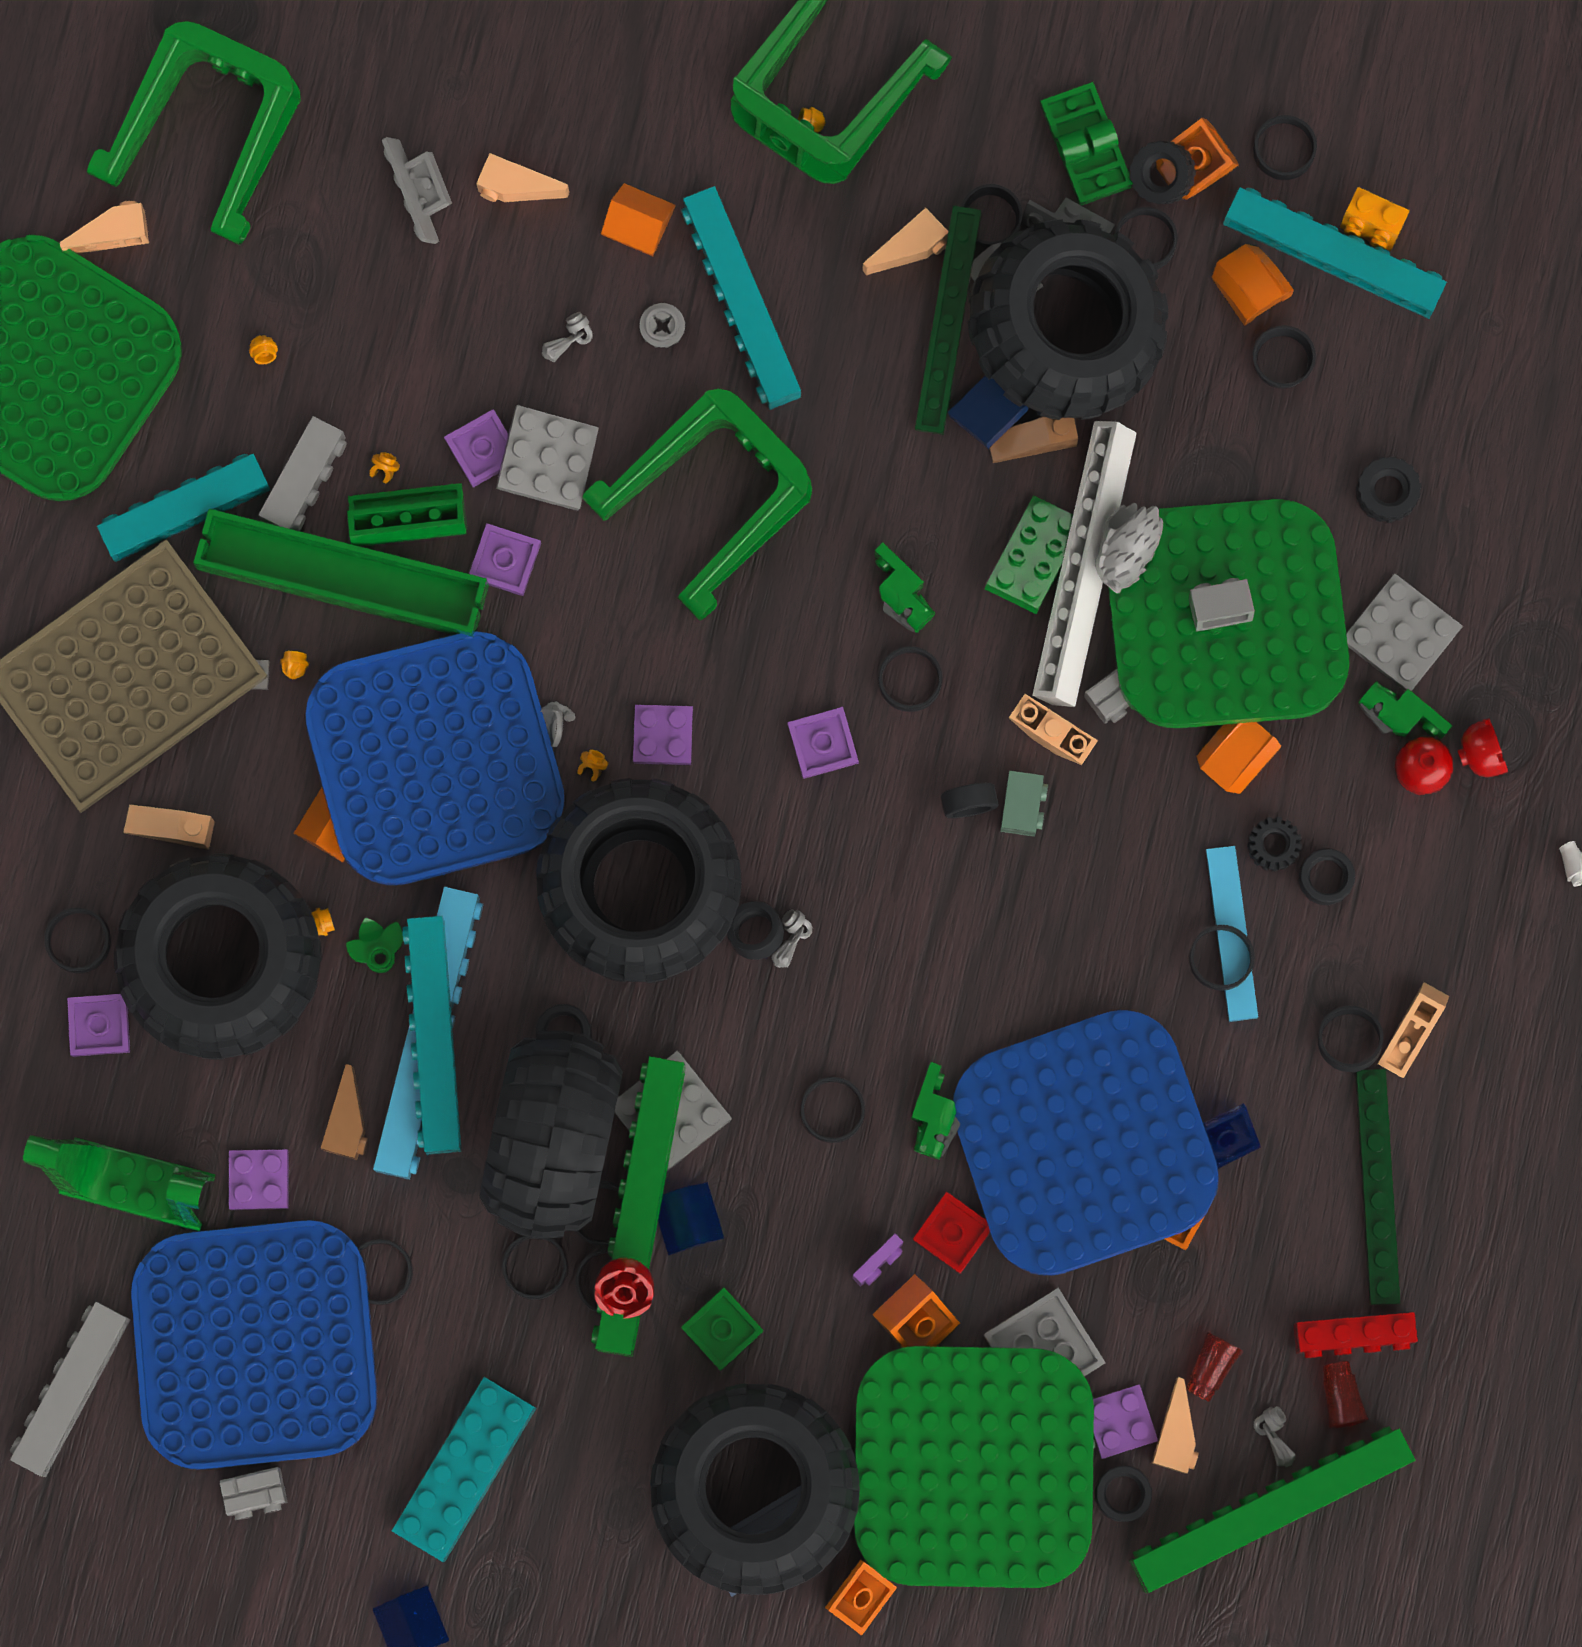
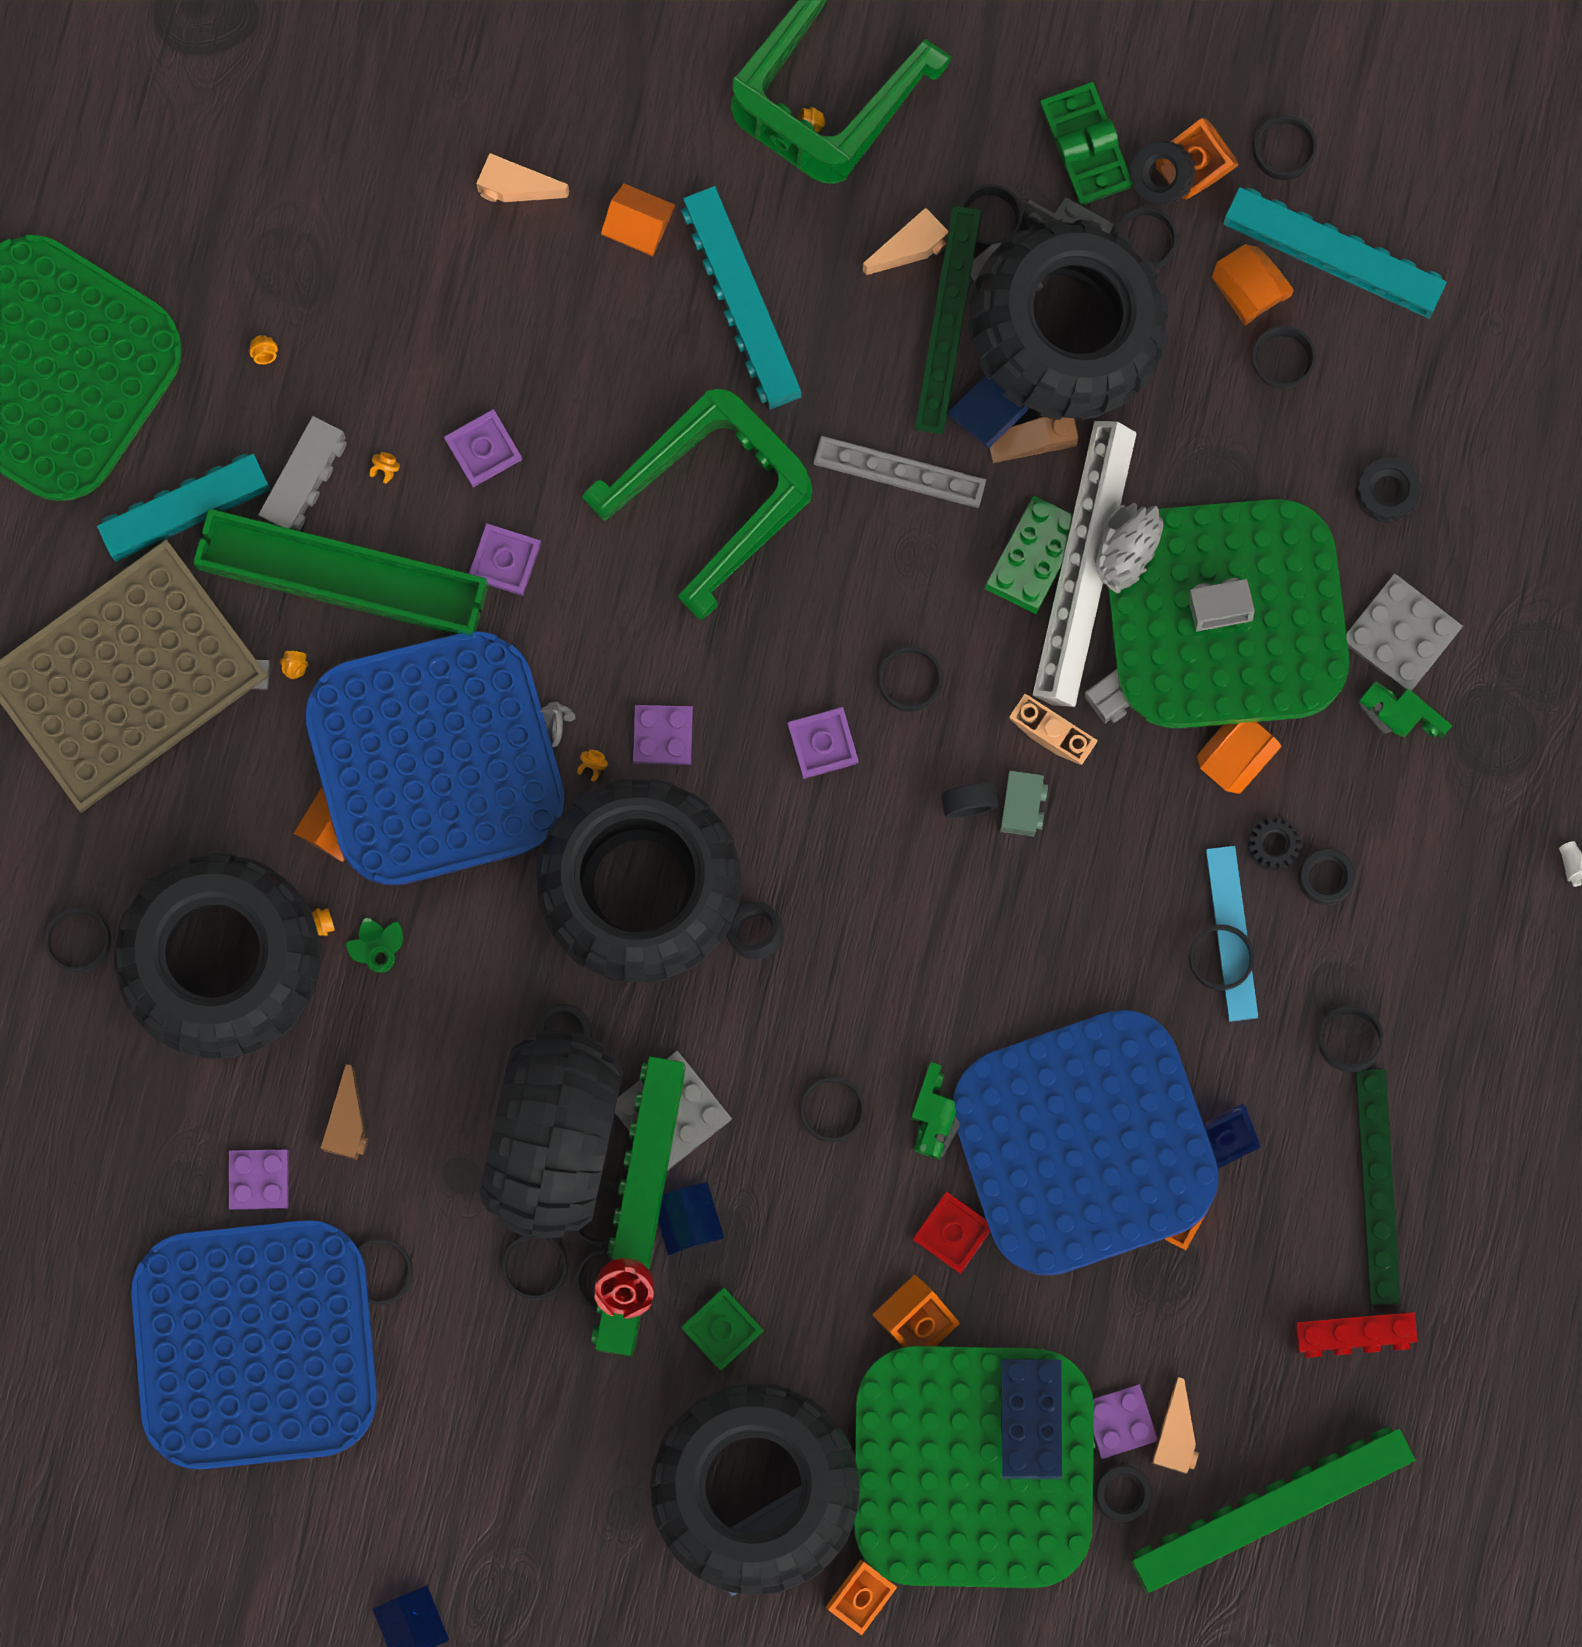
light grey brick [10,1302,131,1477] -> none
green piece [23,1135,216,1231] -> none
light nougat slope [60,201,149,254] -> none
medium lavender plate [67,994,130,1057] -> none
green piece [87,21,301,245] -> none
light nougat slope [123,805,215,850] -> none
light grey brick [220,1467,288,1520] -> none
green brick [347,483,467,546] -> none
medium azure brick [373,887,483,1180] -> none
light grey bracket [382,137,452,244] -> none
teal brick [392,1377,537,1562] -> none
teal brick [403,916,462,1155] -> none
light grey plate [496,405,599,511] -> none
light grey piece [542,312,593,362] -> none
light grey gear [640,303,685,348] -> none
light grey piece [772,909,813,968] -> none
medium lavender plate [852,1234,903,1287] -> none
green plate [874,542,935,633] -> none
light grey plate [984,1288,1105,1376] -> none
clear red plant [1186,1332,1244,1402] -> none
light grey piece [1254,1406,1296,1467] -> none
clear red plant [1323,1361,1369,1429] -> none
light orange brick [1340,187,1410,251] -> none
light nougat slope [1378,982,1449,1078] -> none
red cylinder [1395,737,1453,795] -> none
red cylinder [1457,718,1508,778] -> none
none -> light grey tile [814,436,987,509]
none -> dark blue plate [1001,1359,1062,1480]

